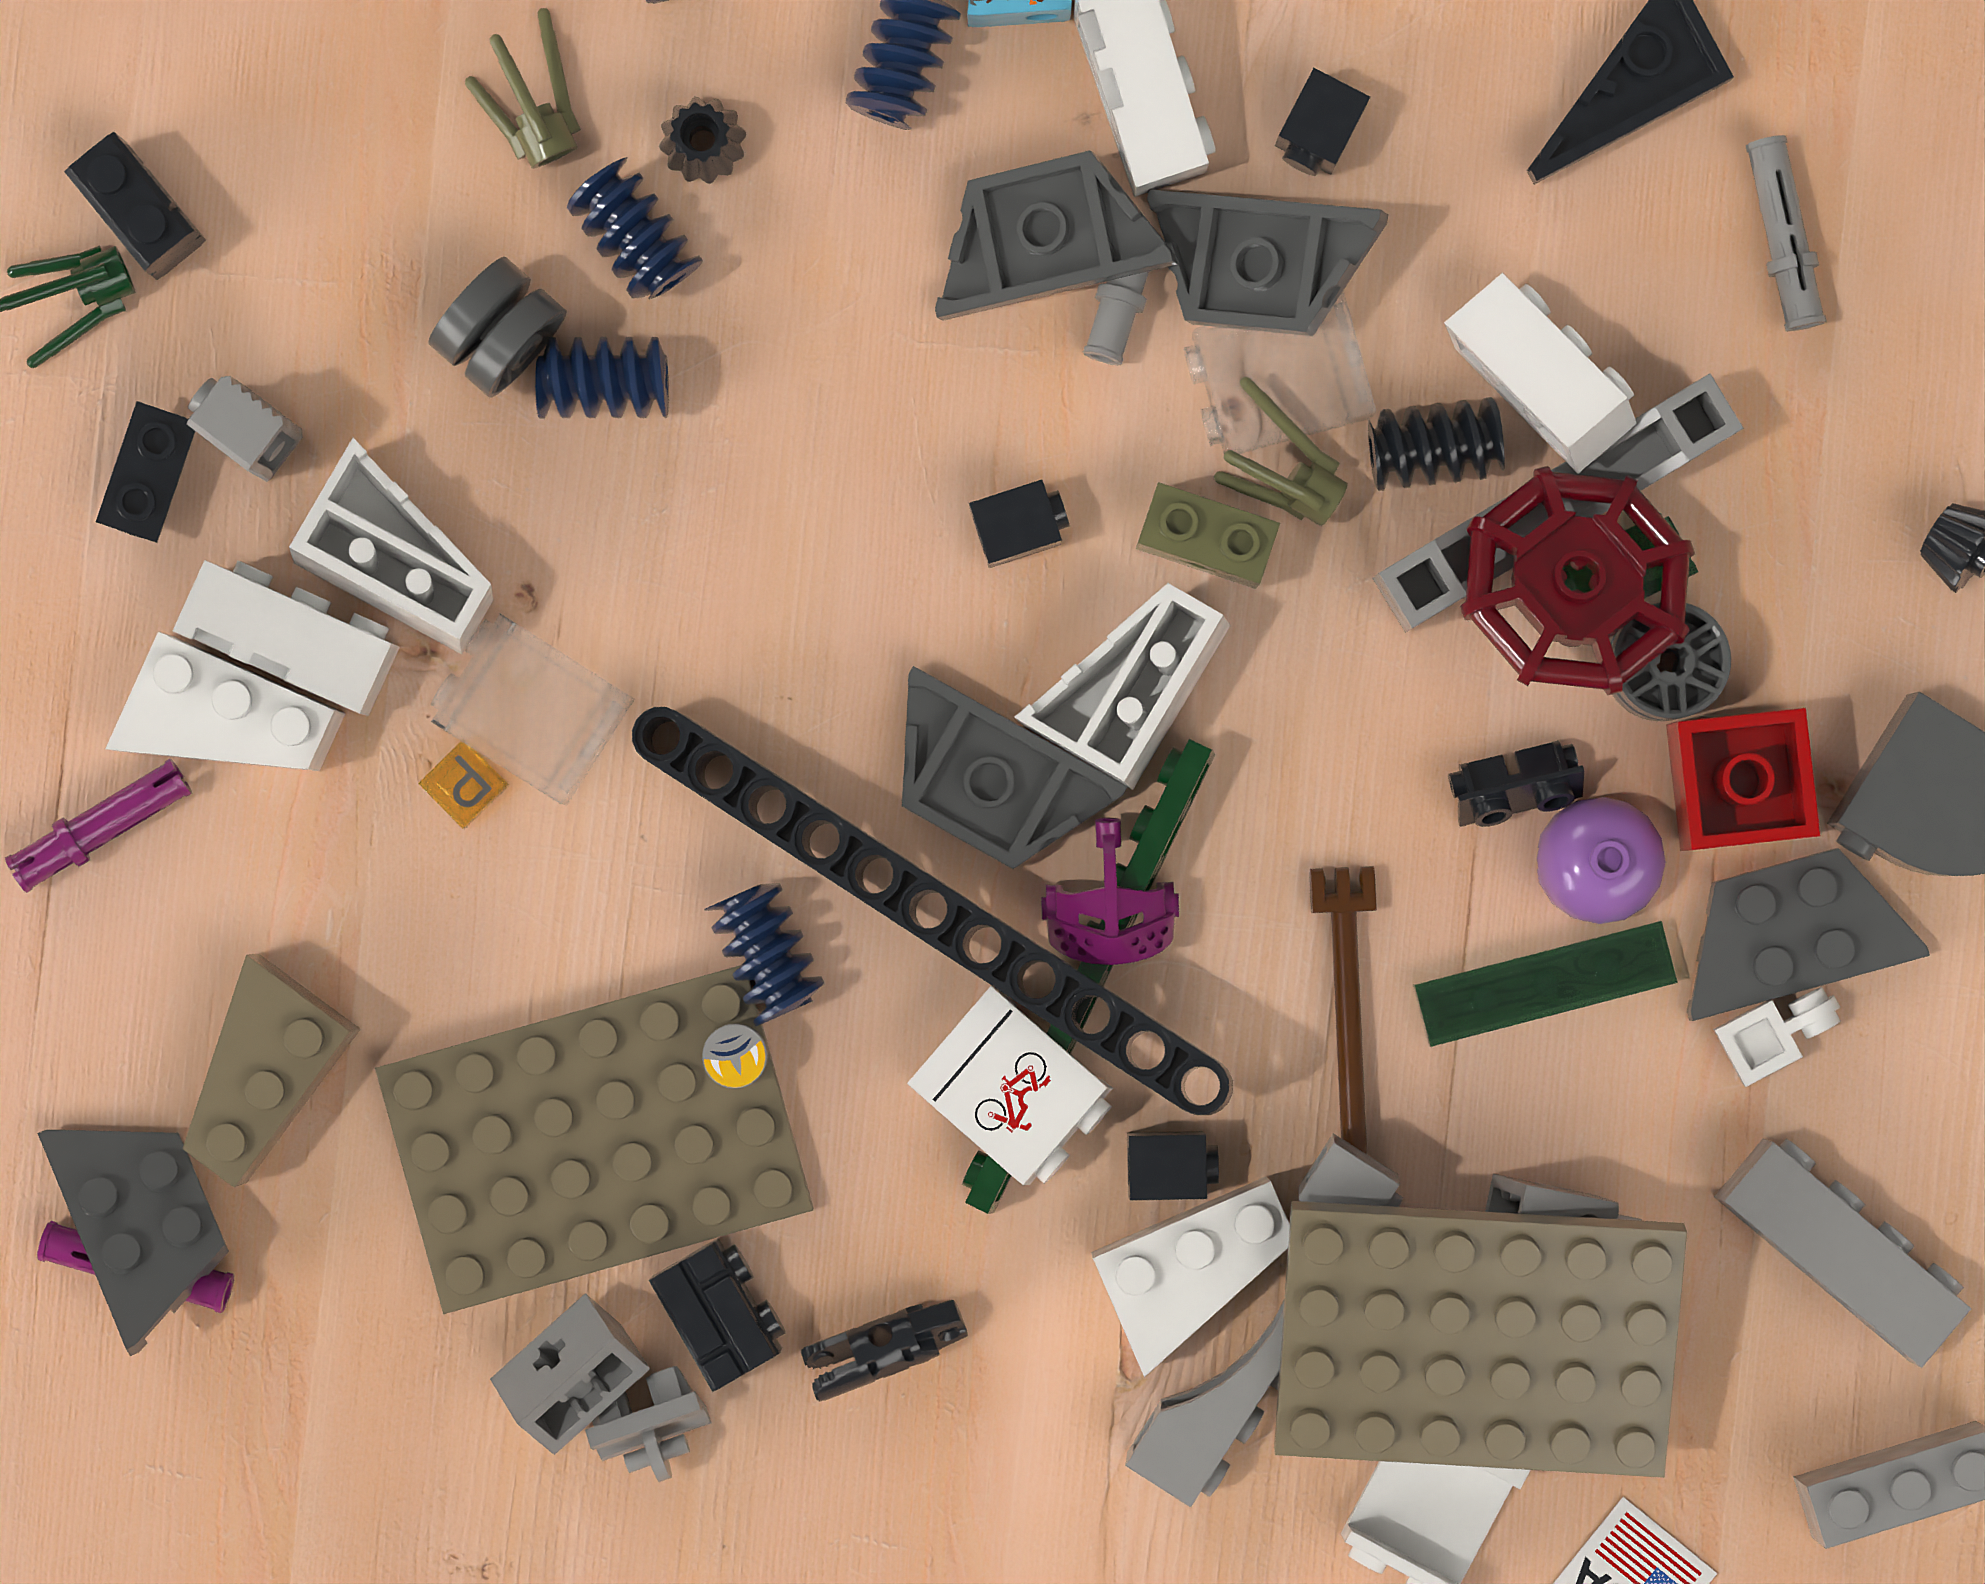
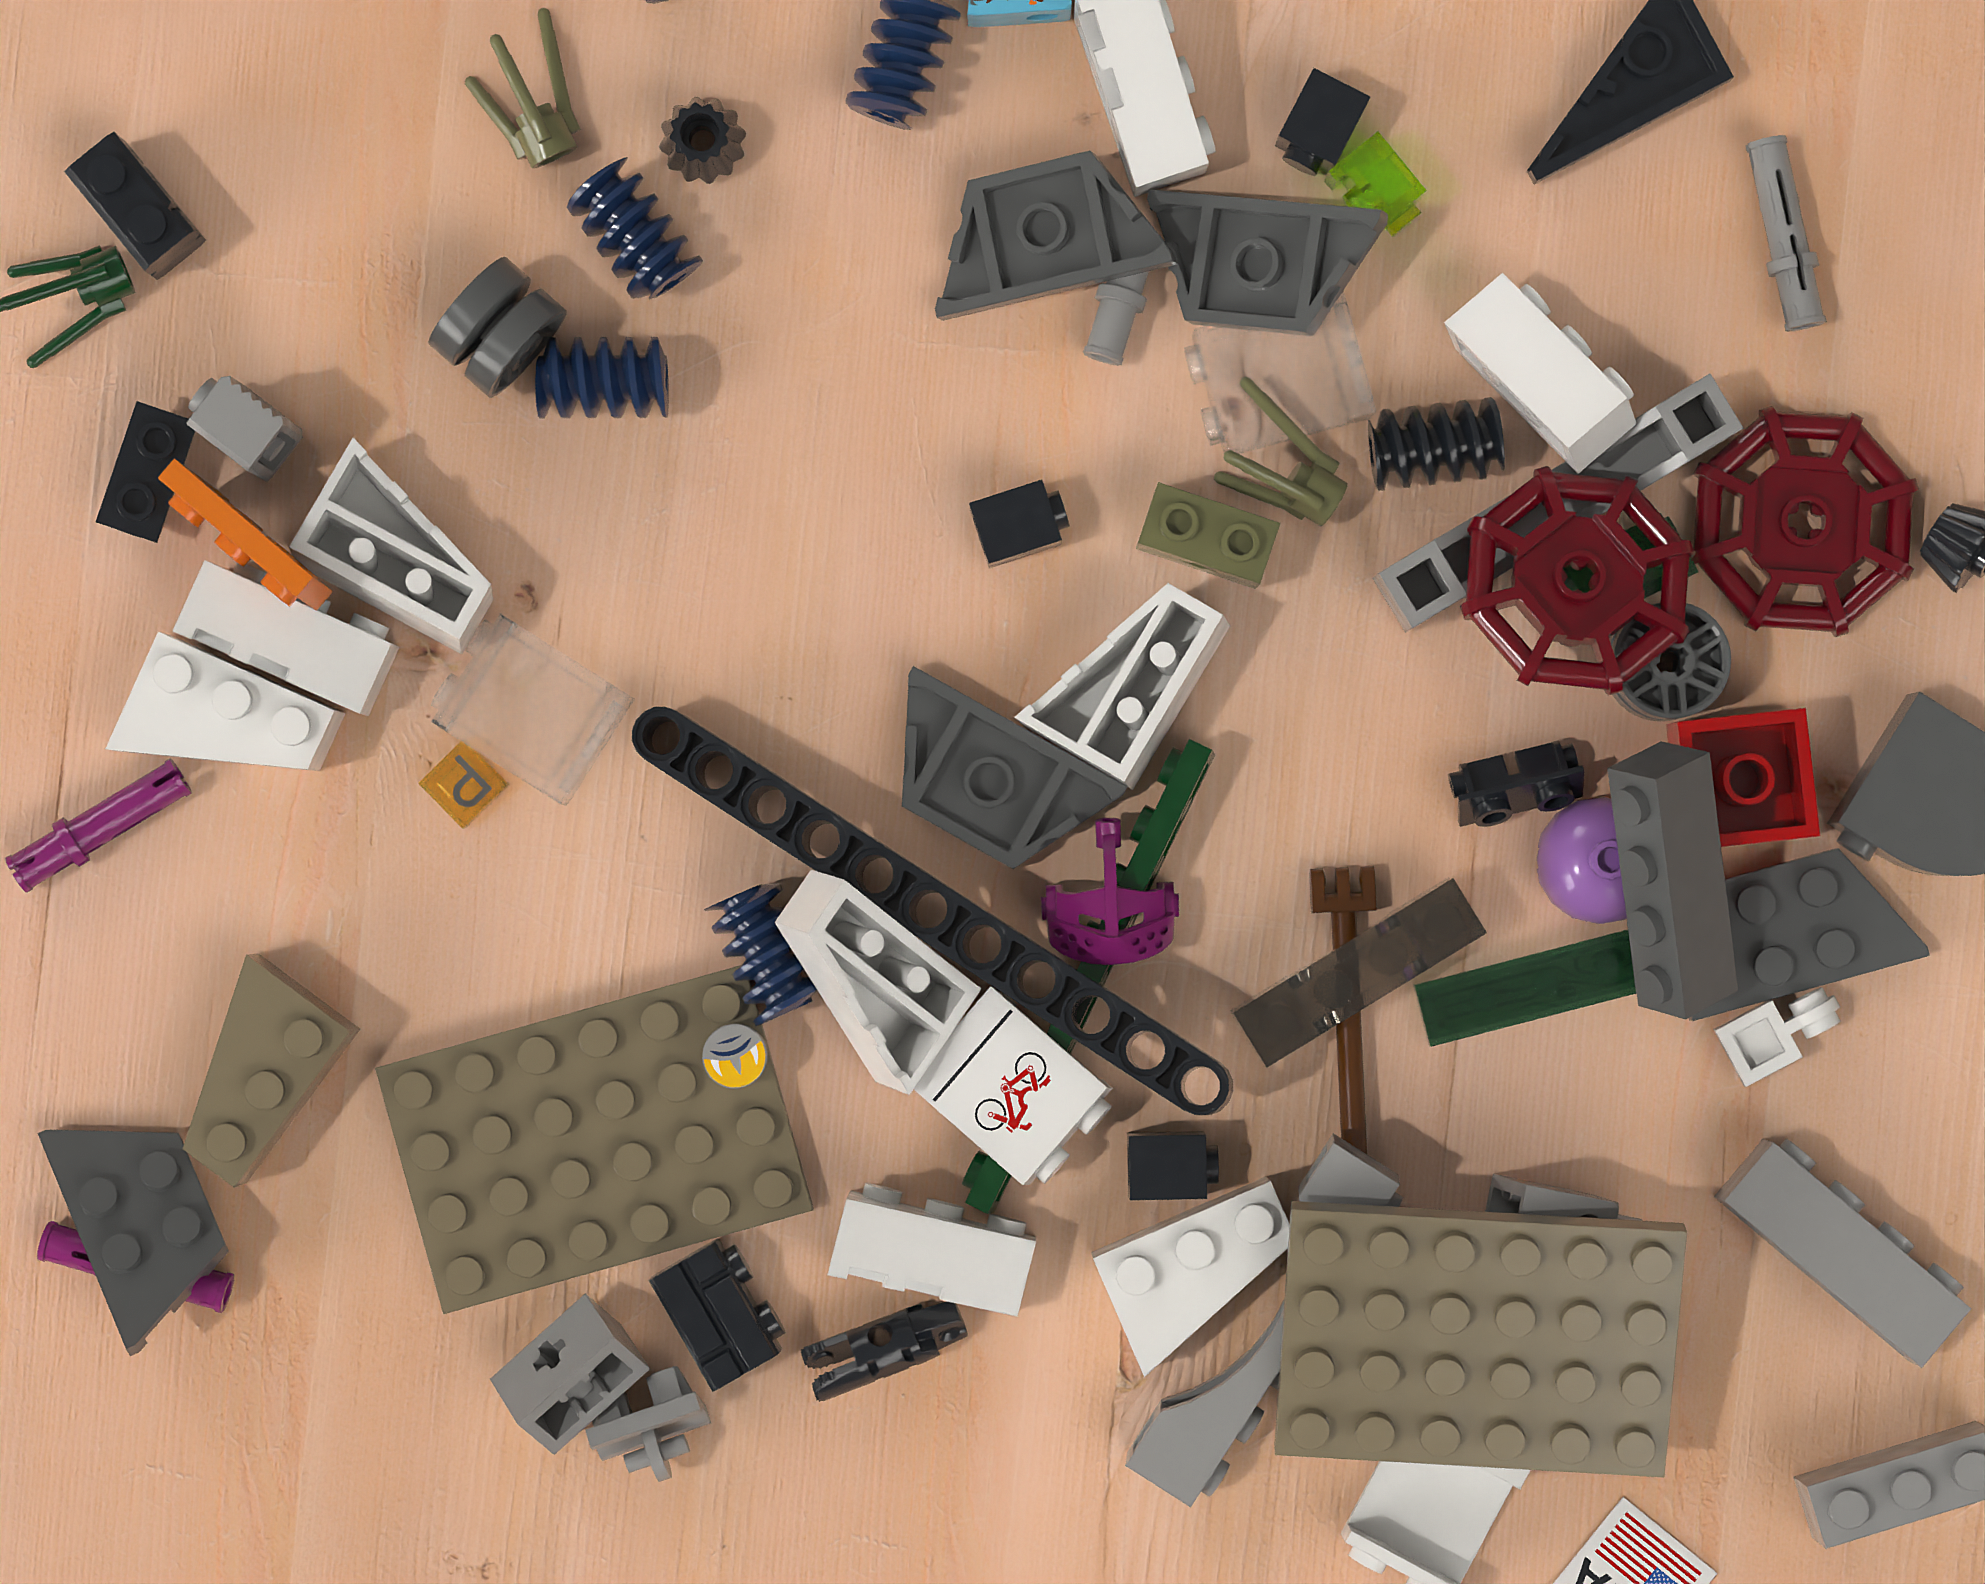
none -> orange wing [158,458,333,611]
none -> white wedge [775,870,981,1095]
none -> white wedge [827,1183,1036,1317]
none -> clear smoke arch [1230,878,1487,1068]
none -> clear neon green brick [1324,131,1427,238]
none -> dark grey brick [1607,741,1738,1020]
none -> dark red plate [1689,406,1919,637]

